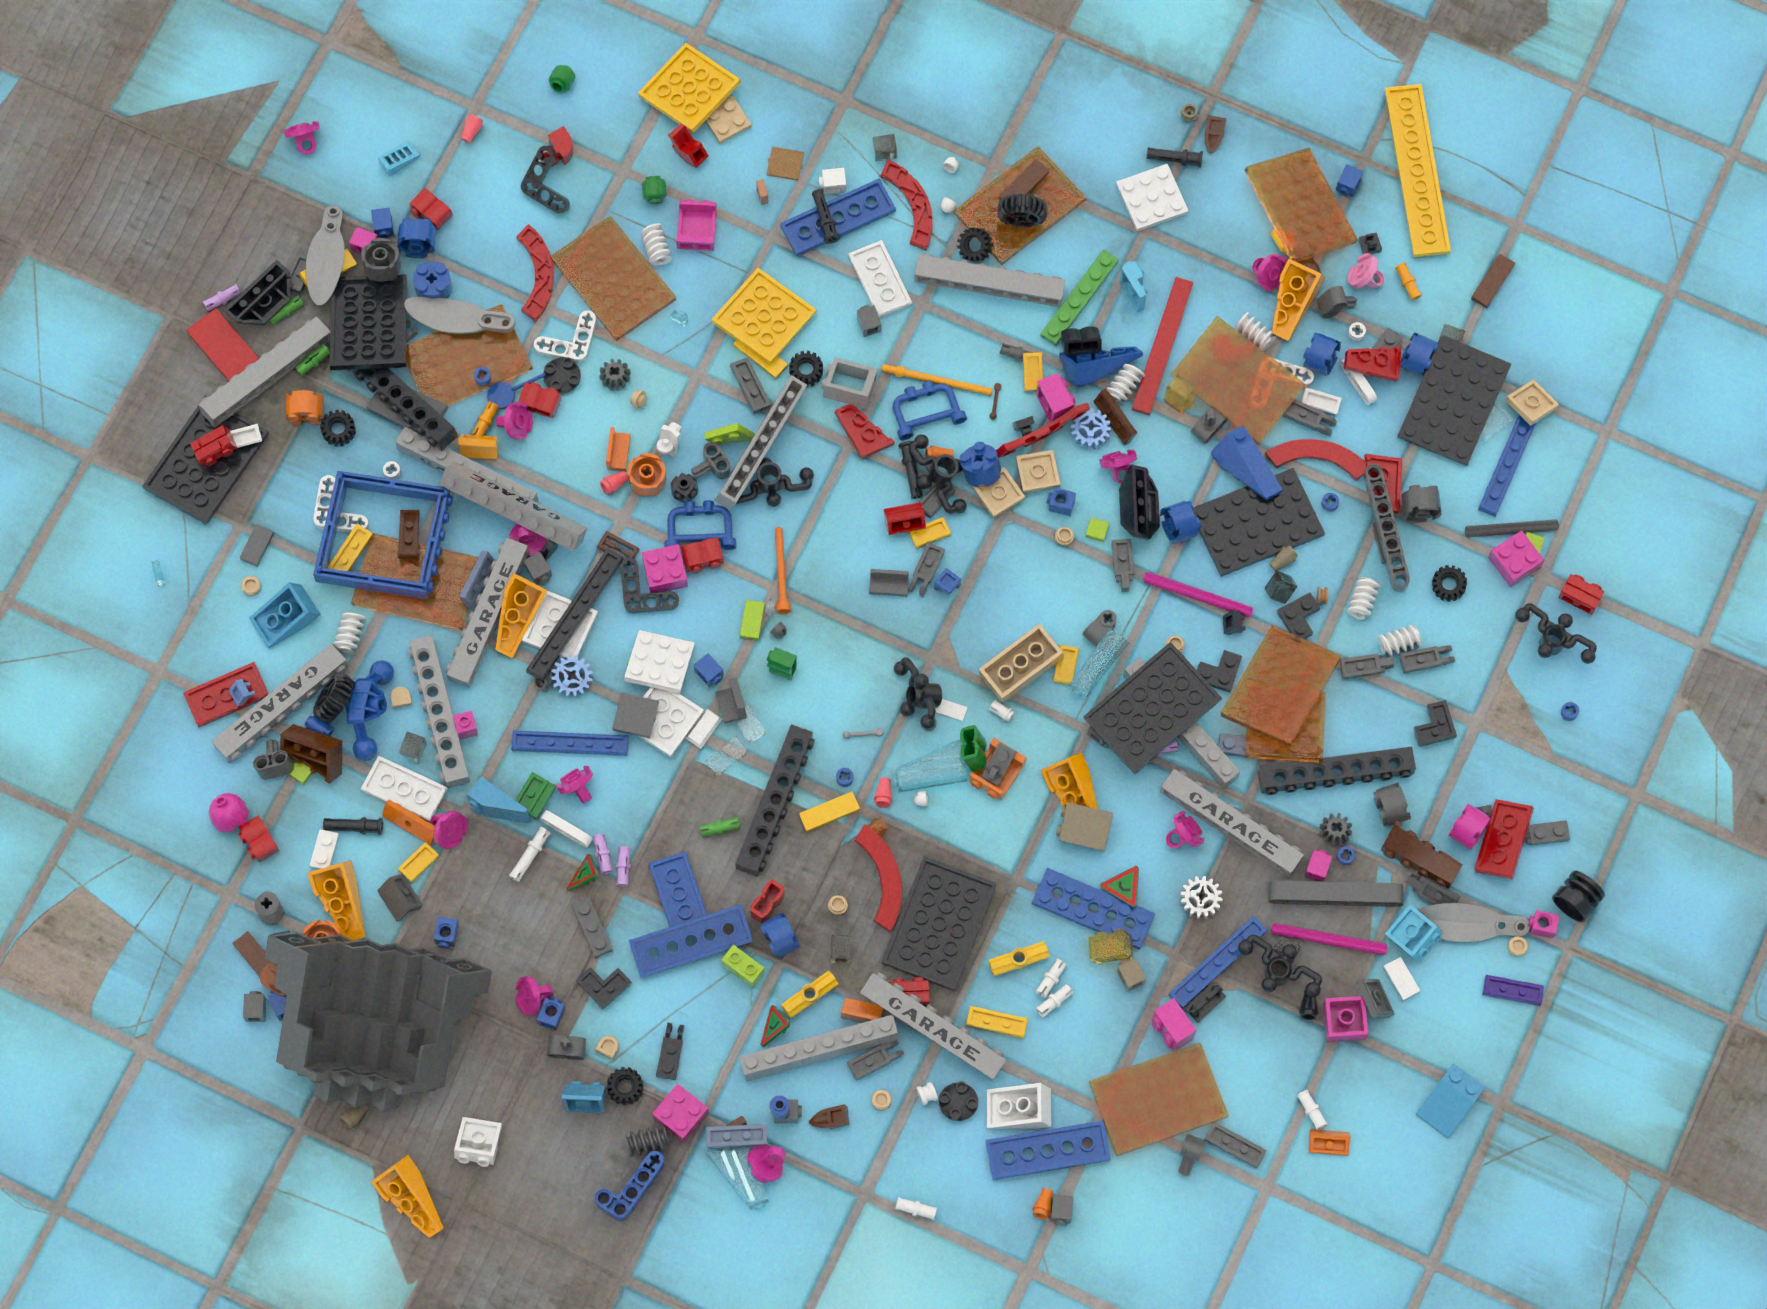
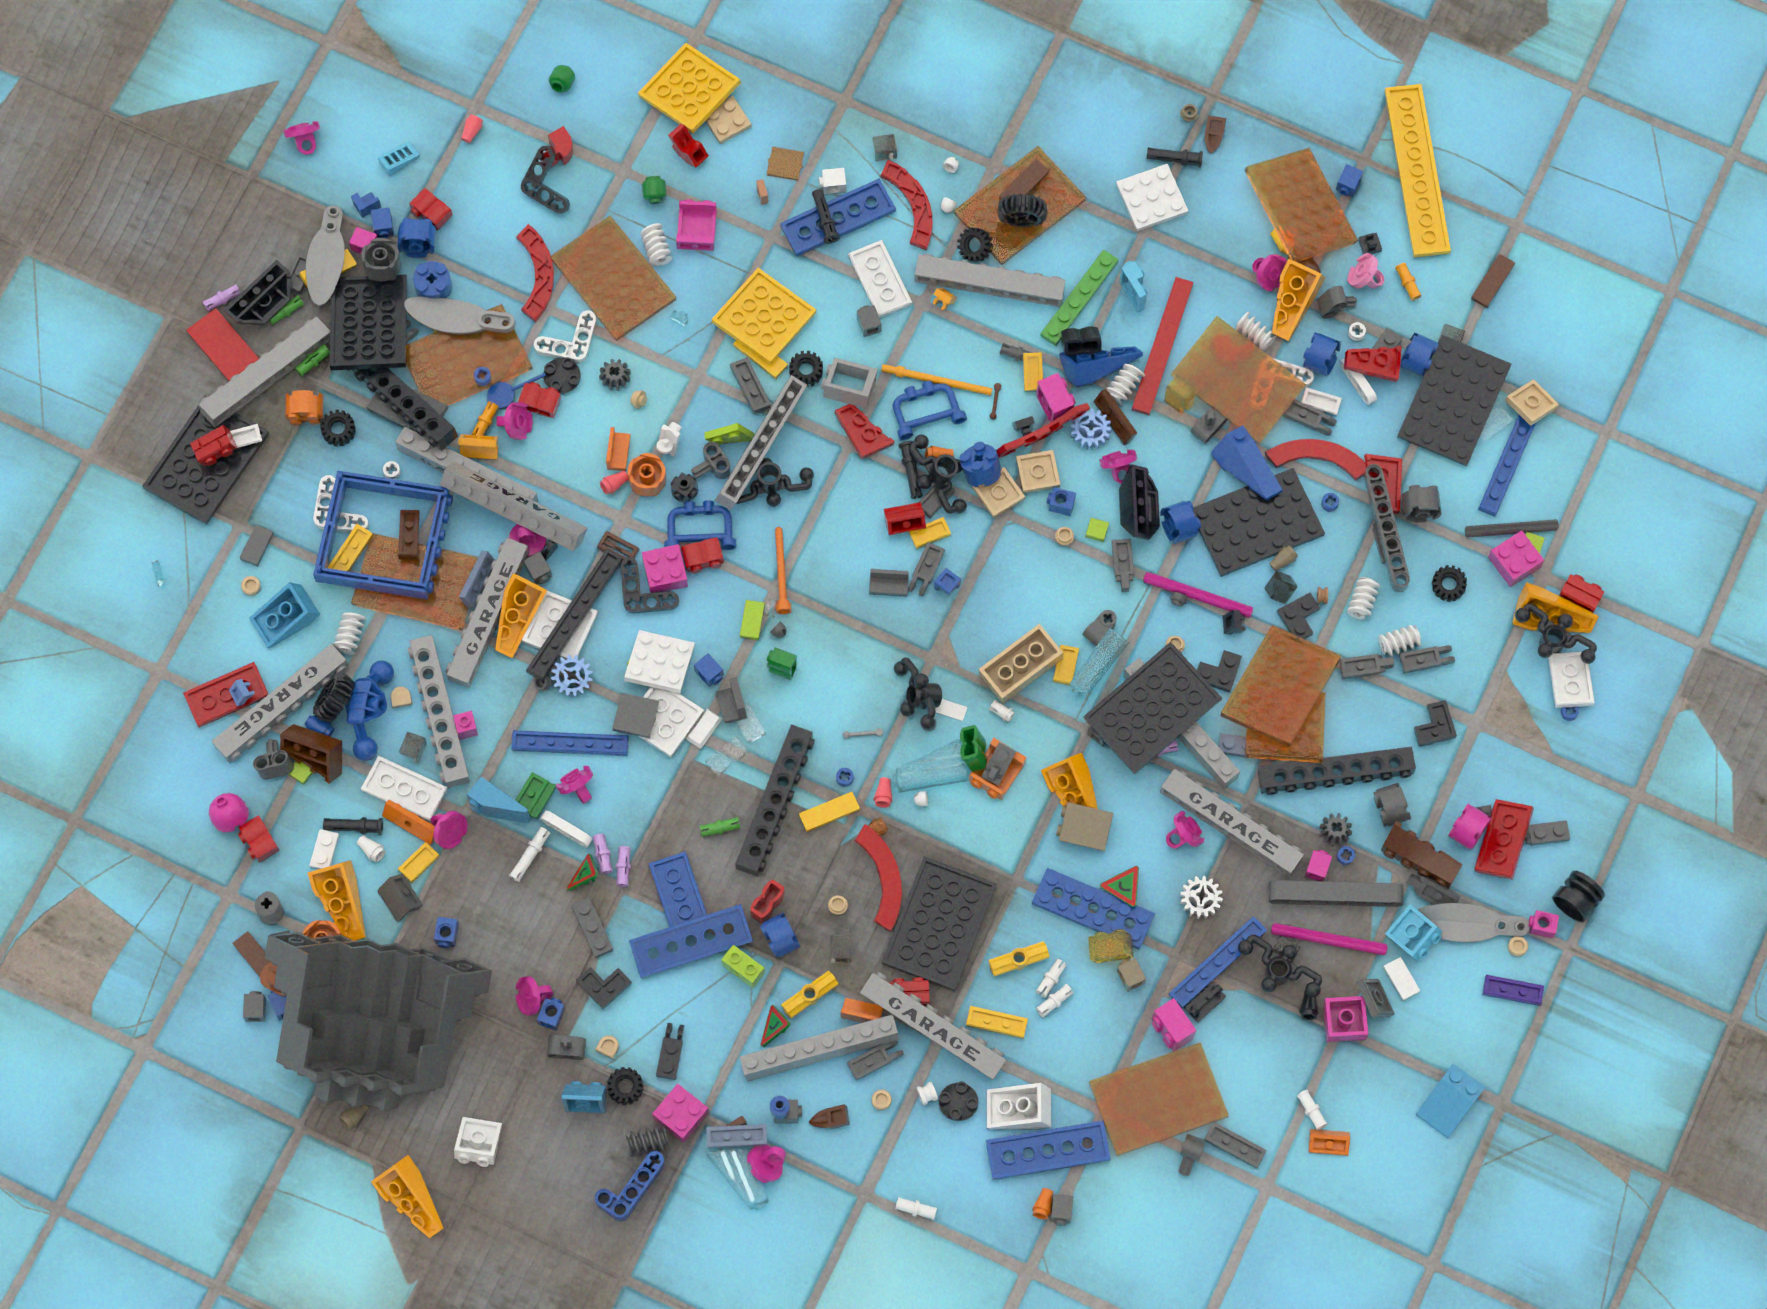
none -> blue panel [351,192,381,218]
none -> white cone [357,835,386,862]
none -> light orange tile [933,287,957,310]
none -> dark grey plate [1169,592,1188,607]
none -> light orange wedge [1512,582,1599,633]
none -> white tile [1548,652,1595,708]

